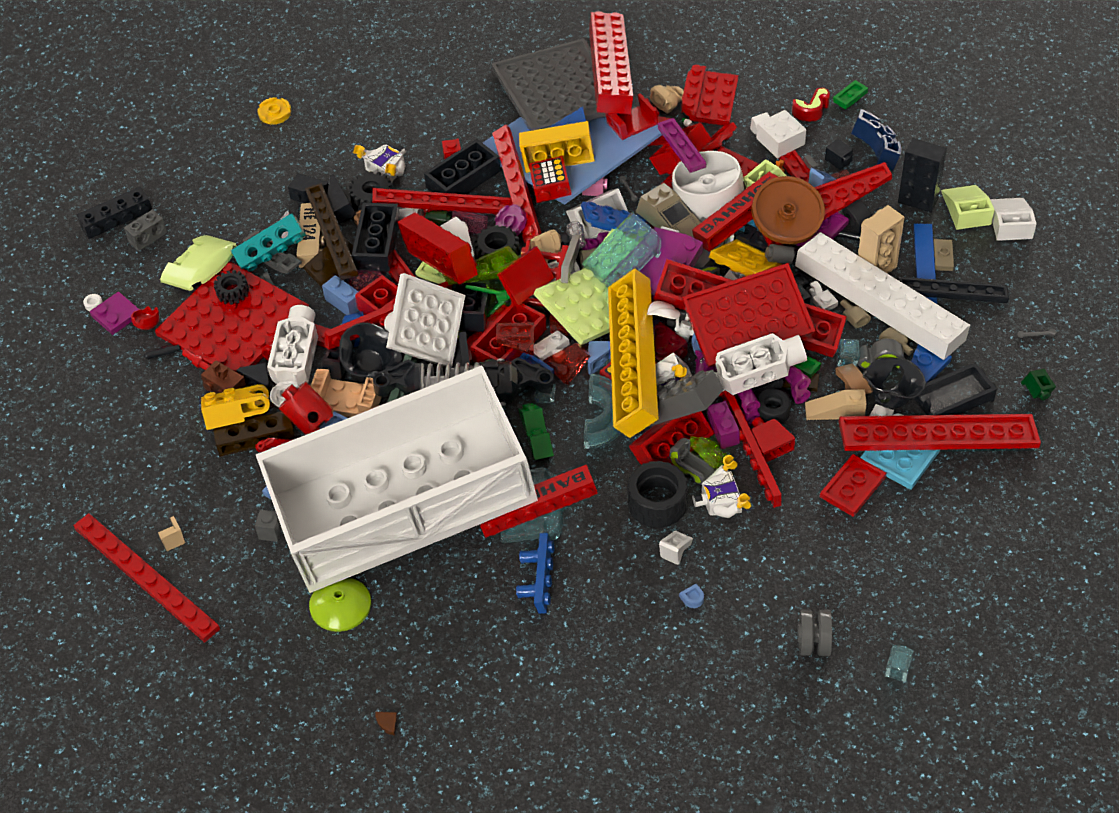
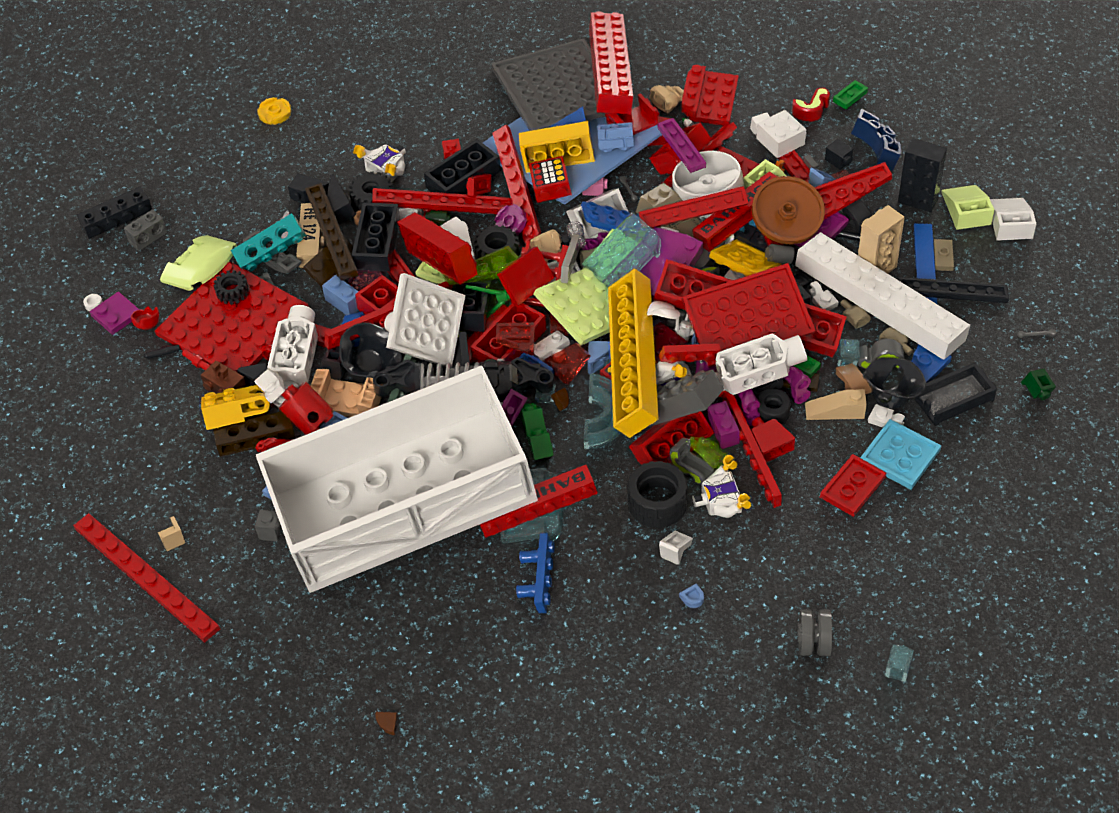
lime dish [309,577,371,632] -> none
clear pink tile [452,210,488,234] -> none
red plate [838,414,1041,451] -> none
none -> white slope [254,369,285,403]
none -> red plate [466,174,491,196]
none -> magenta slope [501,389,528,427]
none -> reddish brown tile [551,388,569,411]
none -> medium blue brick [597,122,634,152]
none -> red plate [638,186,748,231]
none -> red plate [659,344,720,363]

